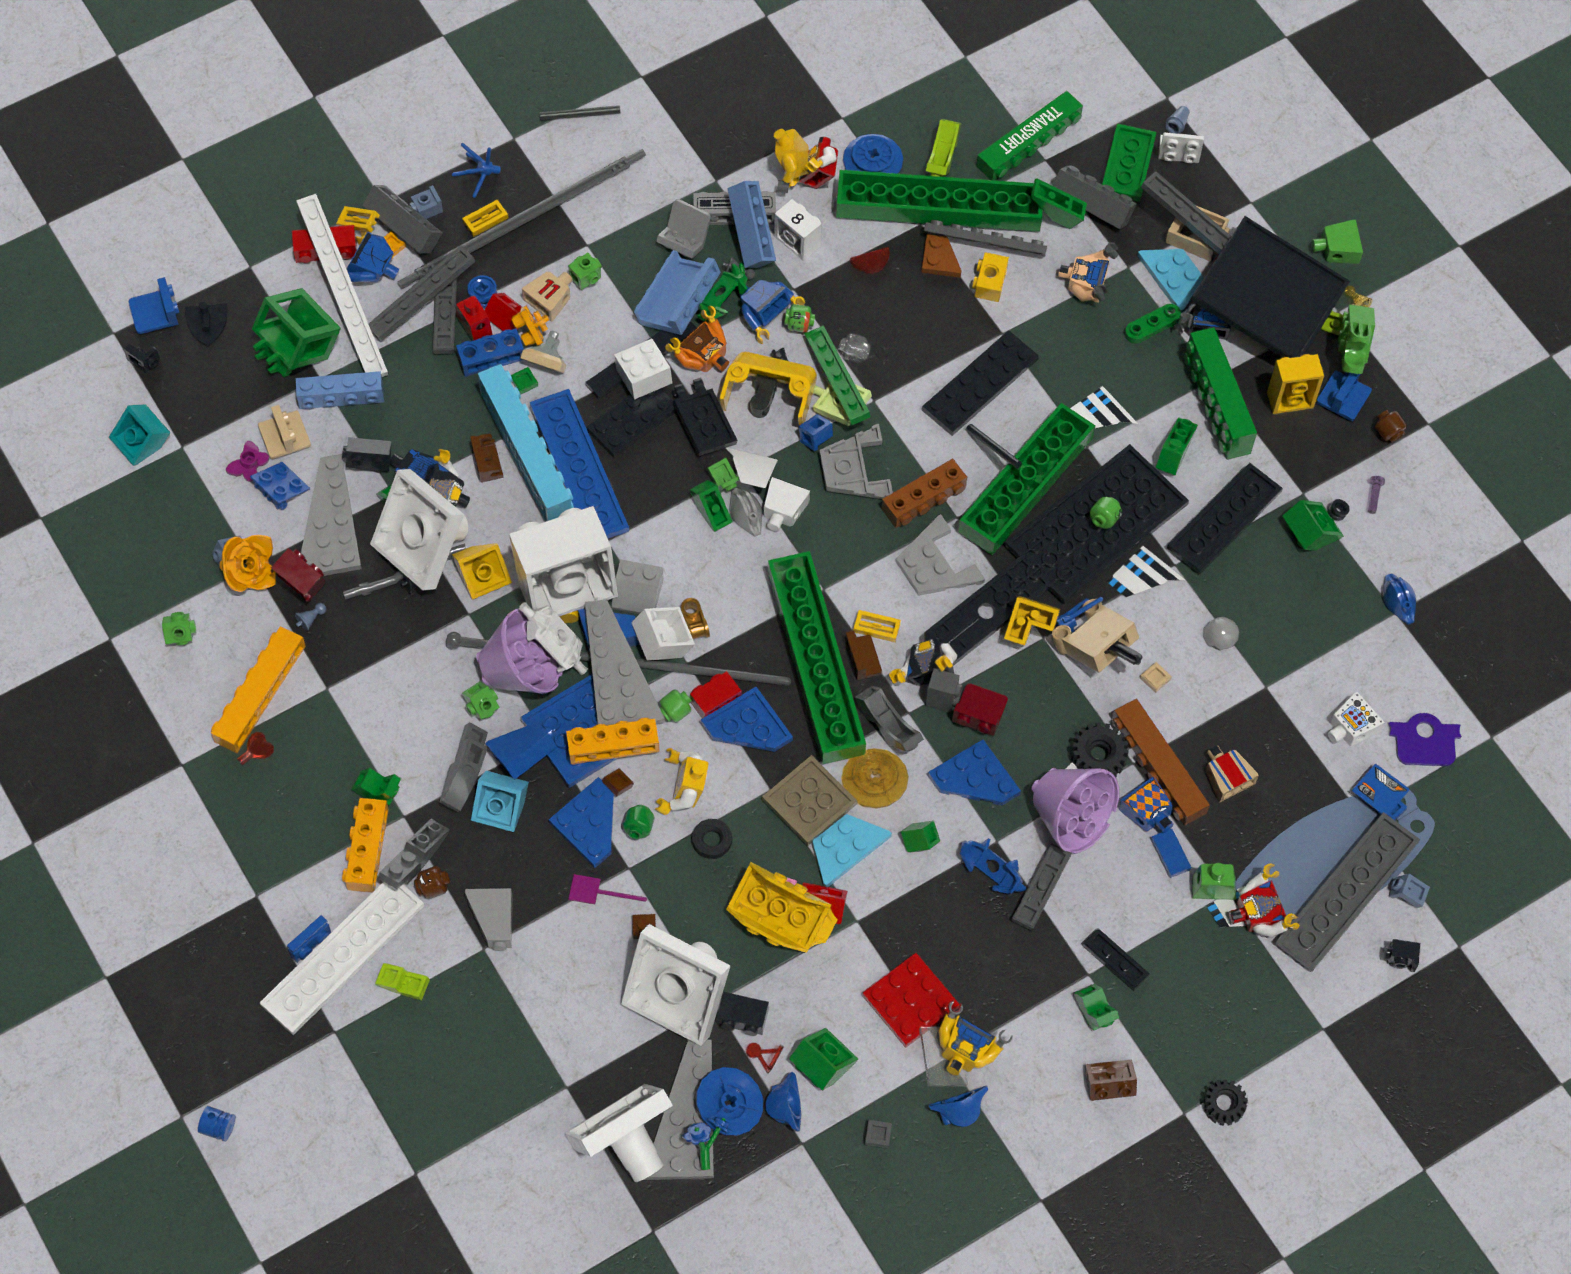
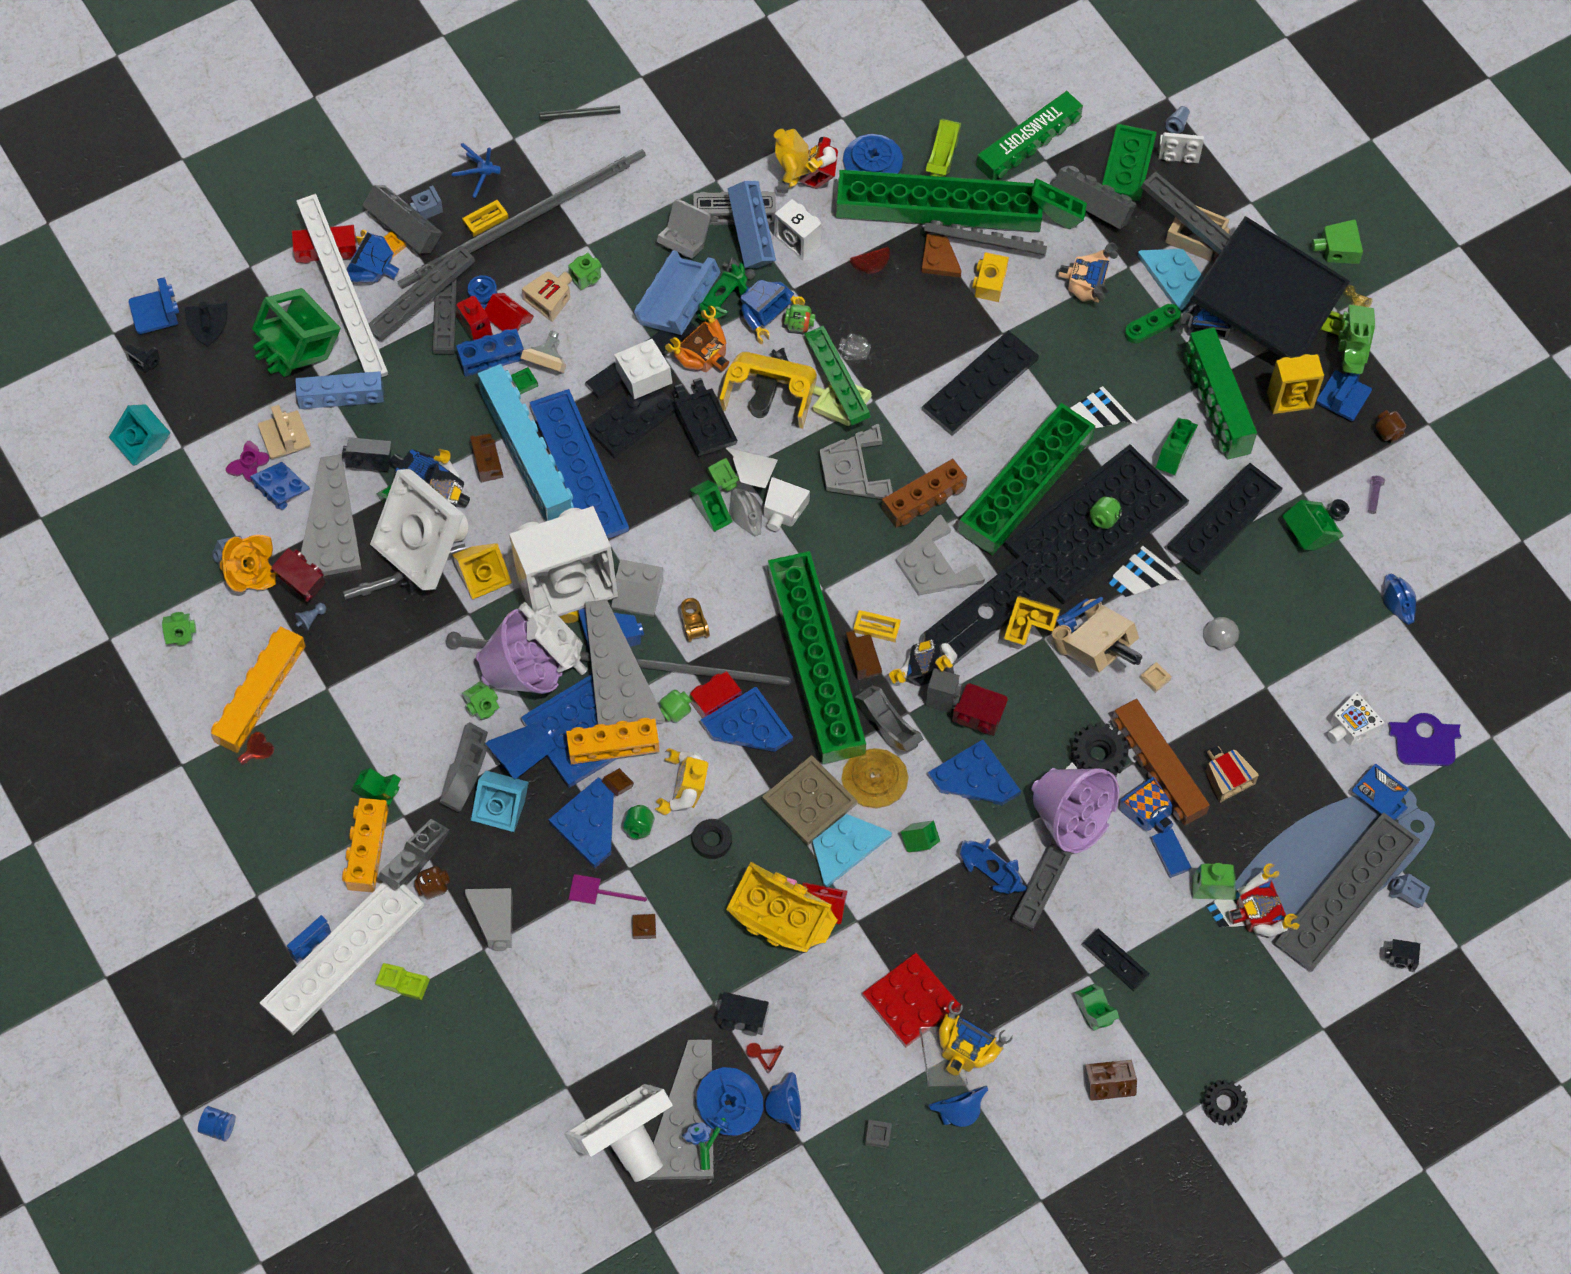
yellow tile [336,206,380,233] -> none
light orange hips [512,305,549,346] -> none
white piece [621,924,730,1046] -> none
white container [632,607,695,660] -> none
green slope [789,1028,858,1091] -> none
blue brick [799,414,833,451] -> none
black bar [966,424,1022,469] -> none

